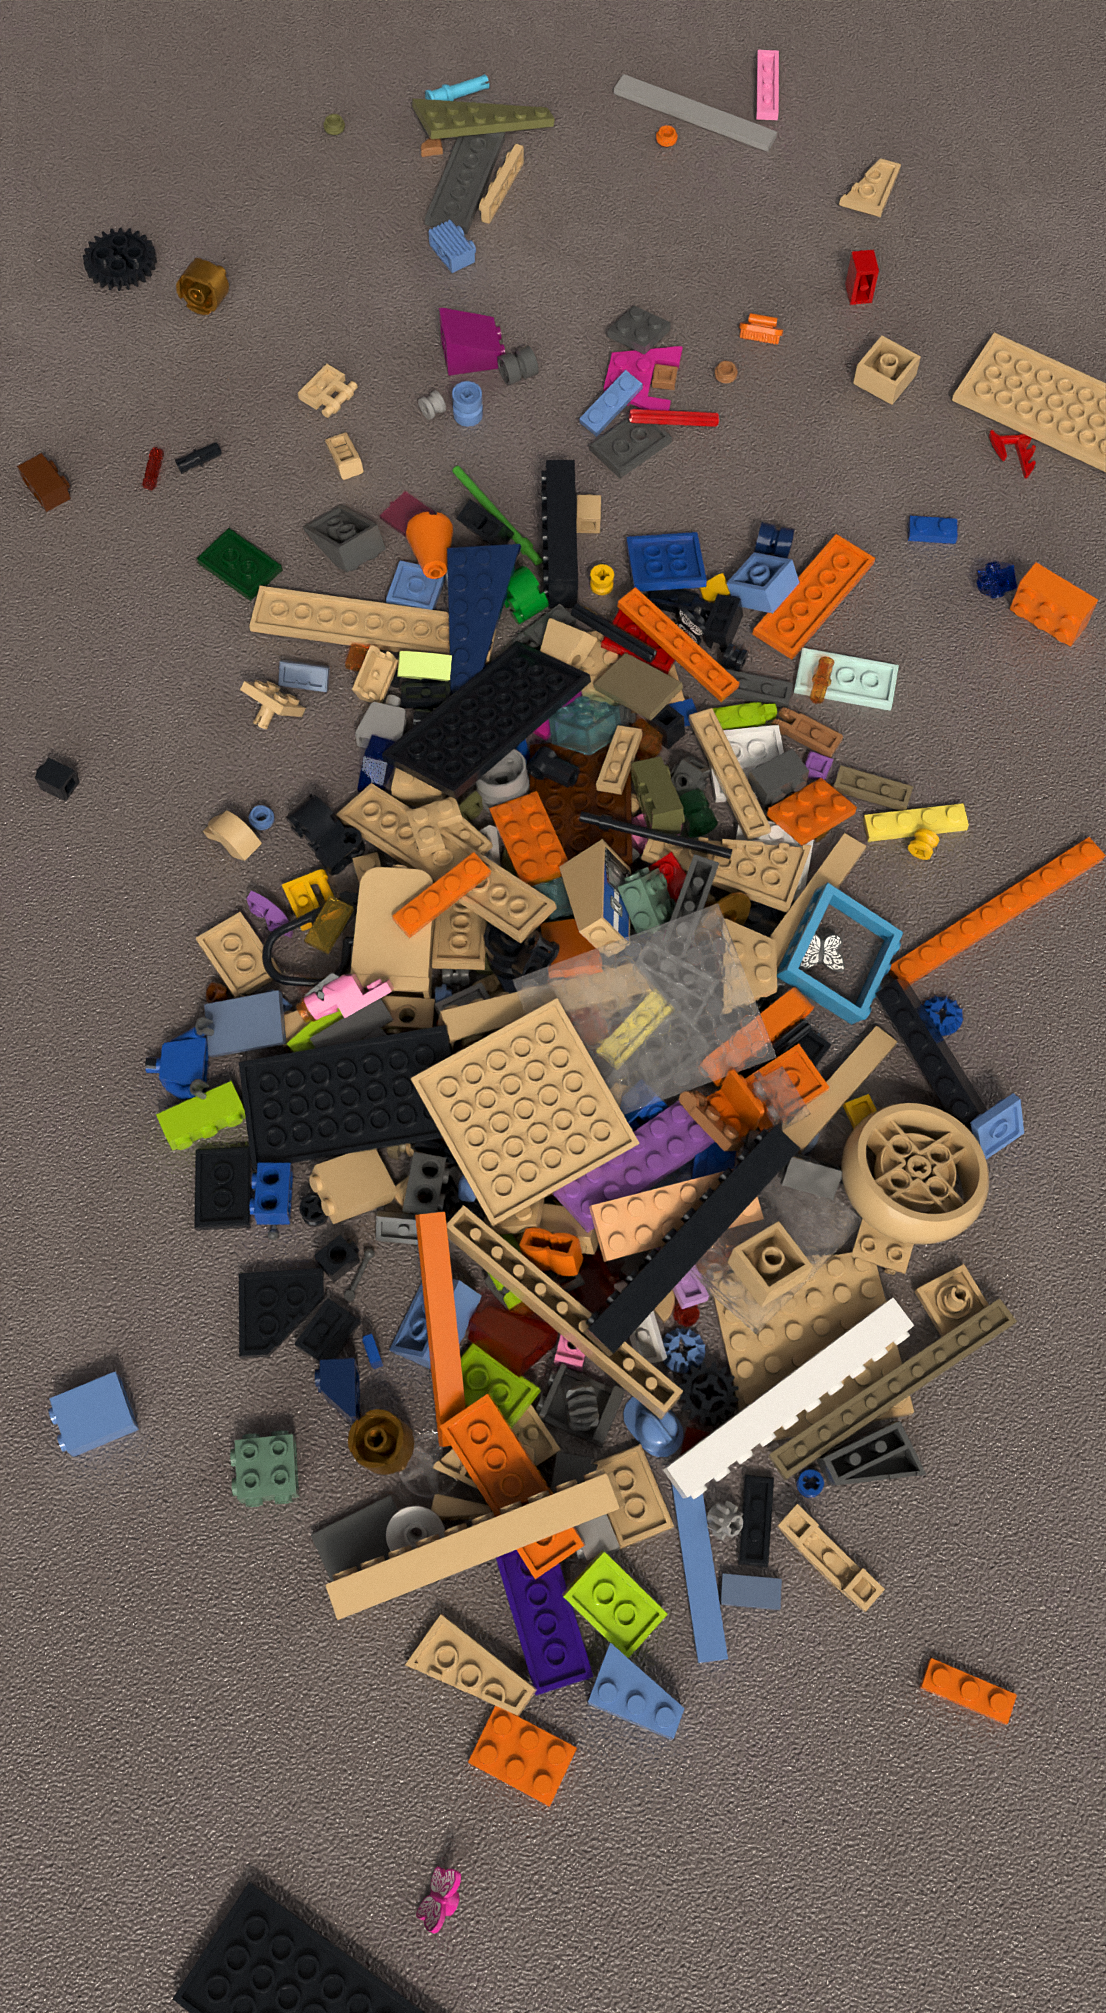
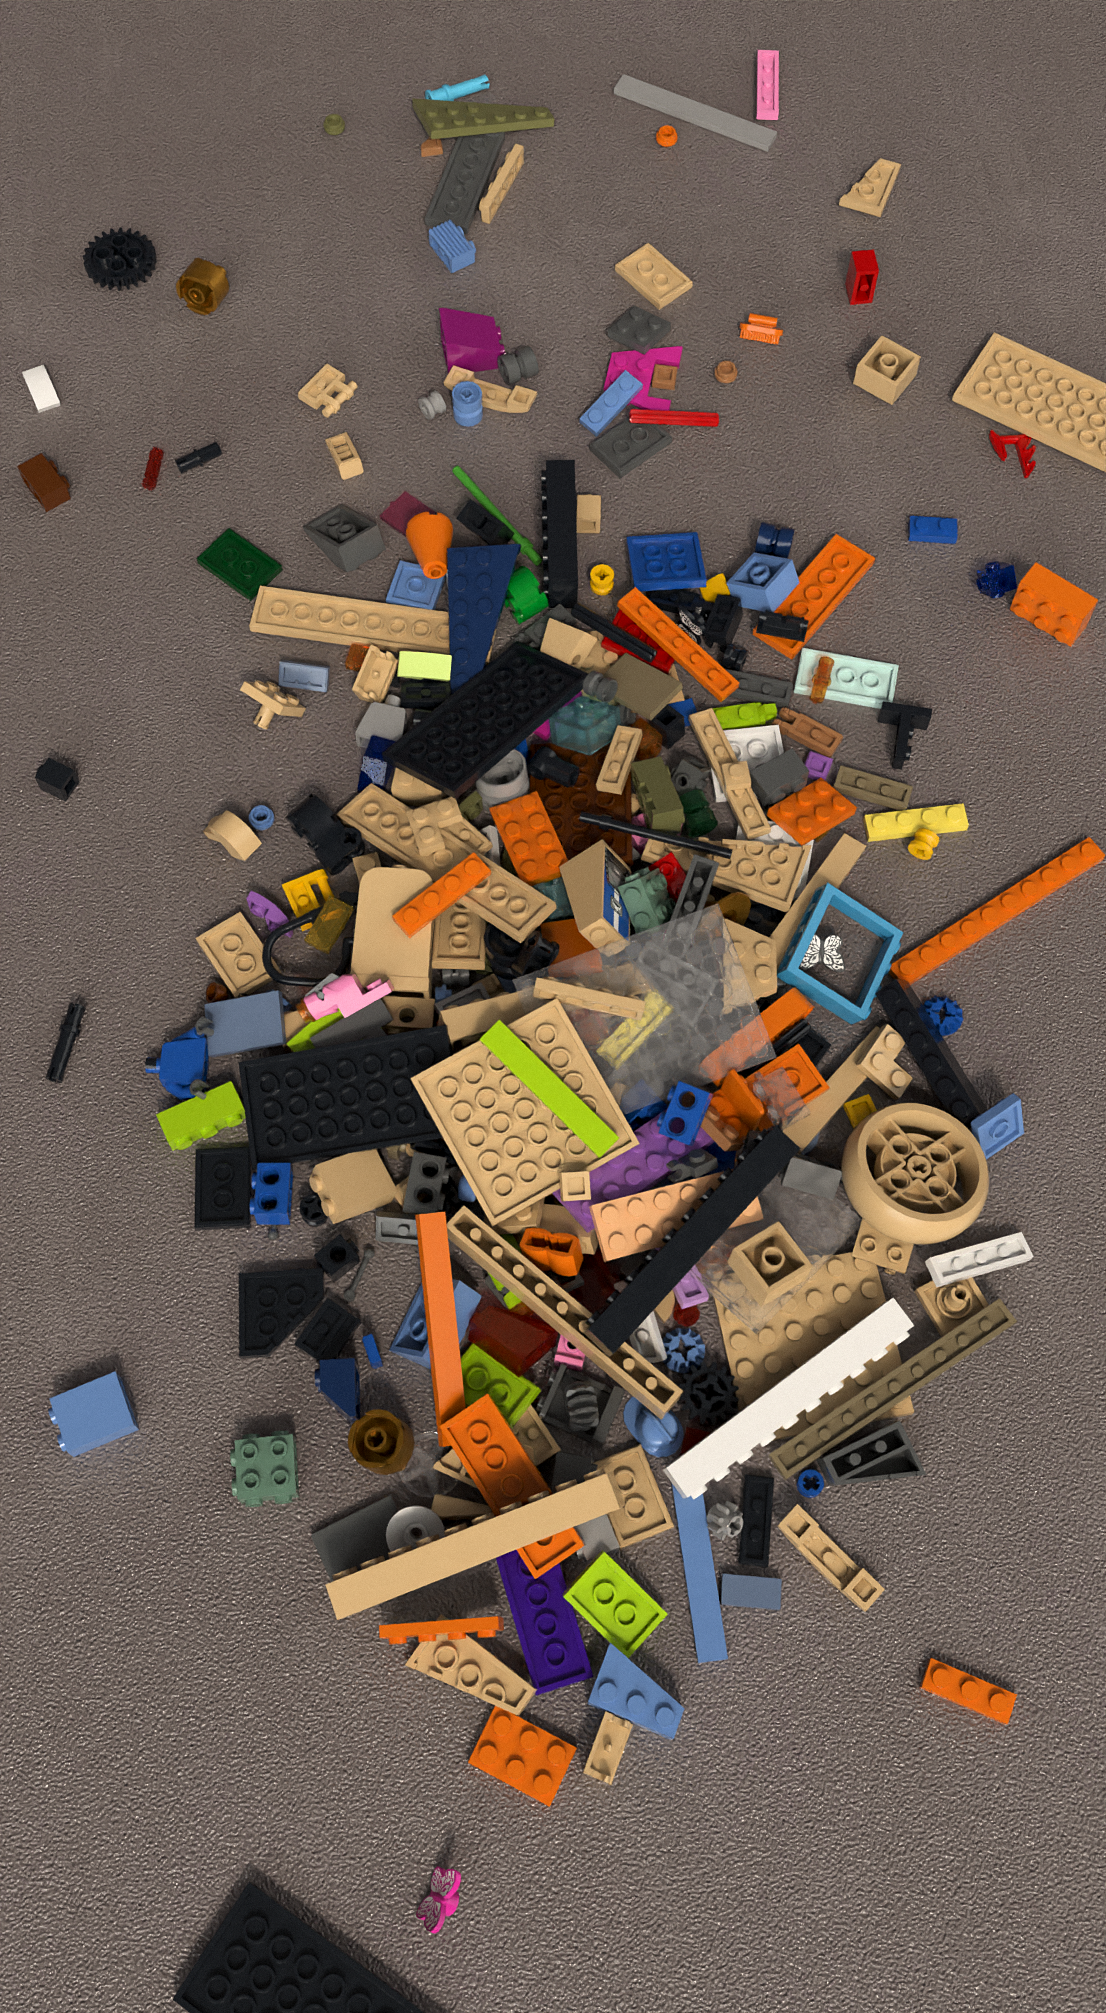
none -> white slope [22,365,61,413]
none -> black pin [45,1003,86,1083]
none -> orange plate [379,1616,504,1645]
none -> tan slope [444,365,537,413]
none -> lime tile [479,1020,619,1158]
none -> tan plate [533,977,646,1021]
none -> tan plate [559,1171,591,1201]
none -> dark grey wheel [583,671,618,703]
none -> tan hinge [583,1711,633,1785]
none -> tan tile [615,243,693,310]
none -> blue brick [657,1081,713,1146]
none -> dark grey plate [666,1148,718,1184]
none -> tan plate [721,761,751,791]
none -> black hinge [756,610,809,642]
none -> tan plate [856,1024,913,1100]
none -> black bracket [878,701,932,770]
none -> white plate [925,1232,1034,1288]

